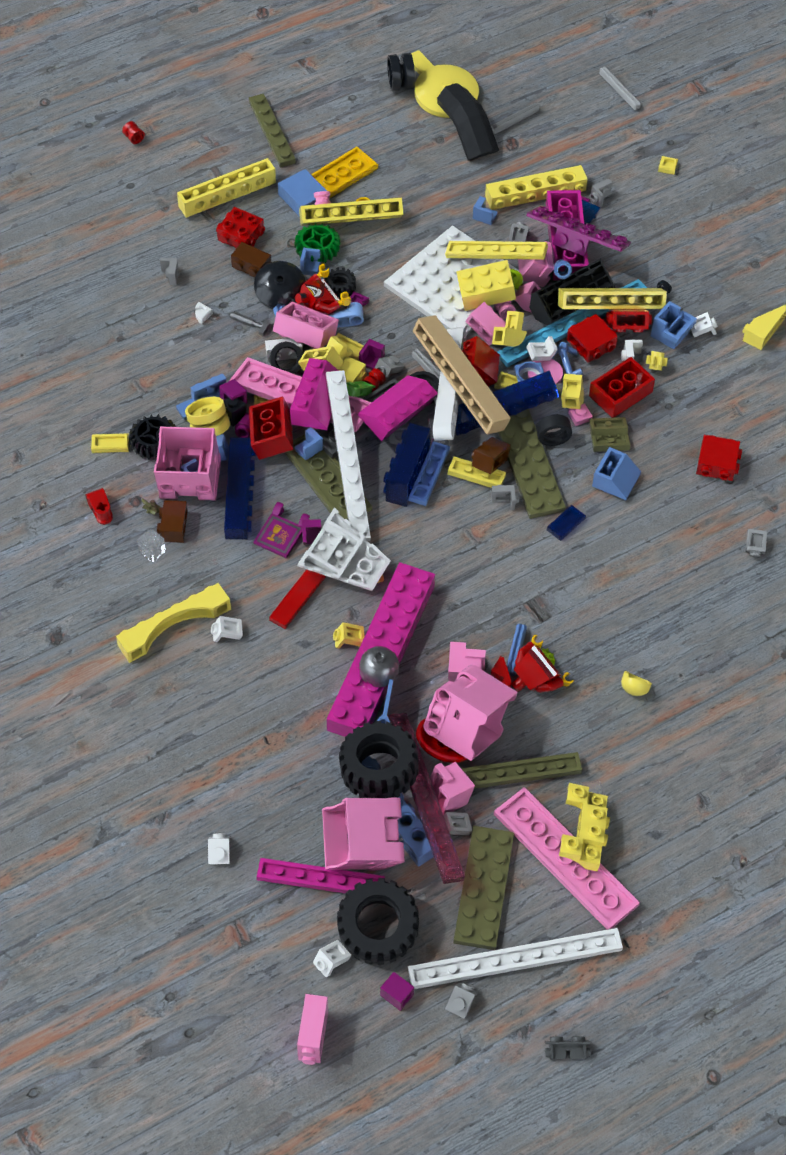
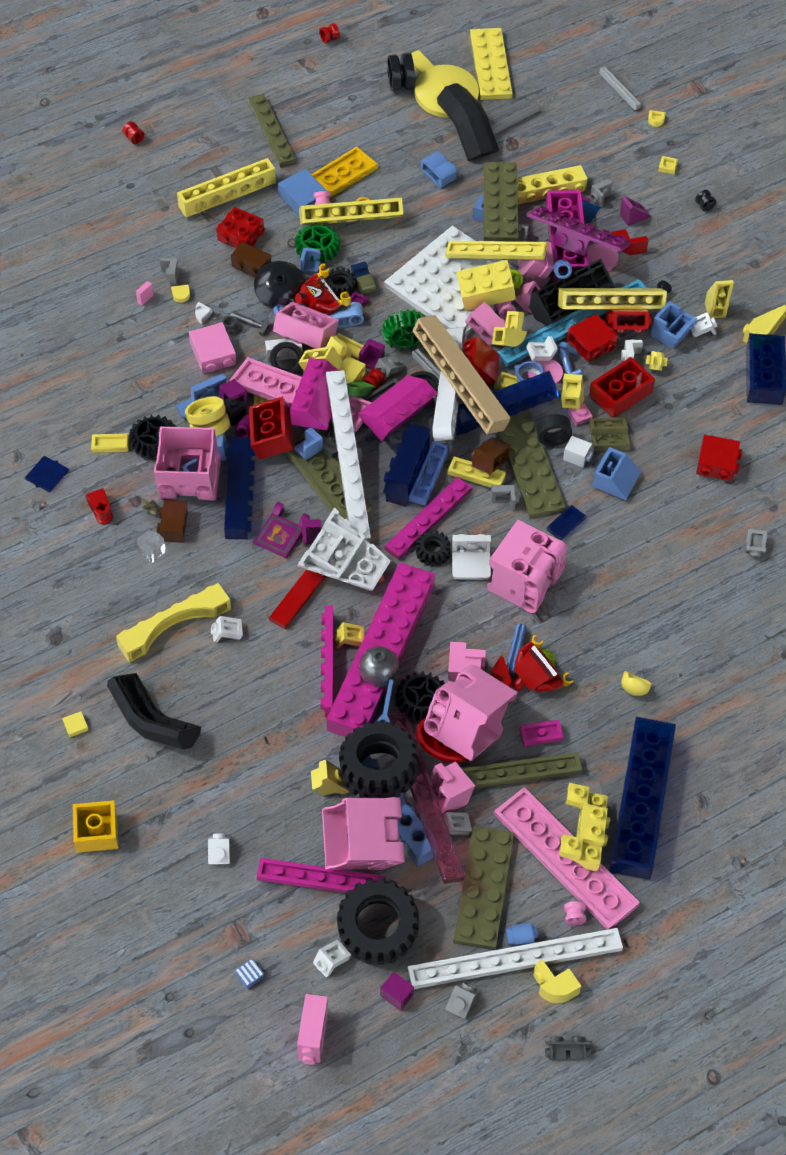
none -> clear blue piece [25,456,69,493]
none -> light yellow tile [62,711,89,738]
none -> yellow brick [73,800,118,853]
none -> black piece [107,673,202,749]
none -> bright pink tile [136,281,154,305]
none -> light yellow tile [171,284,190,303]
none -> bright pink brick [189,322,237,374]
none -> dark grey plate [222,316,239,333]
none -> medium blue tile [234,958,265,989]
none -> light yellow brick [311,760,350,796]
none -> red wheel [319,23,340,43]
none -> dark pink plate [321,606,333,717]
none -> leg [351,261,376,295]
none -> green gear [382,309,425,350]
none -> dark pink plate [384,477,472,560]
none -> black gear [395,671,445,722]
none -> black tyre [416,530,450,567]
none -> medium blue brick [421,151,457,188]
none -> white bracket [452,534,491,580]
none -> light yellow plate [470,28,512,100]
none -> olive plate [483,162,518,242]
none -> bright pink piece [487,520,567,613]
none -> medium blue brick [506,922,538,947]
none -> dark pink plate [519,720,564,747]
none -> light yellow brick [533,959,581,1003]
none -> white brick [563,436,593,468]
none -> bright pink wheel [564,901,587,926]
none -> bright pink tile [587,243,619,271]
none -> clear blue brick [609,717,676,880]
none -> red slope [611,229,649,255]
none -> magenta slope [620,196,651,226]
none -> light yellow tile [648,110,666,127]
none -> black wheel [695,190,716,212]
none -> light yellow slope [705,280,734,319]
none -> clear blue brick [746,333,786,405]

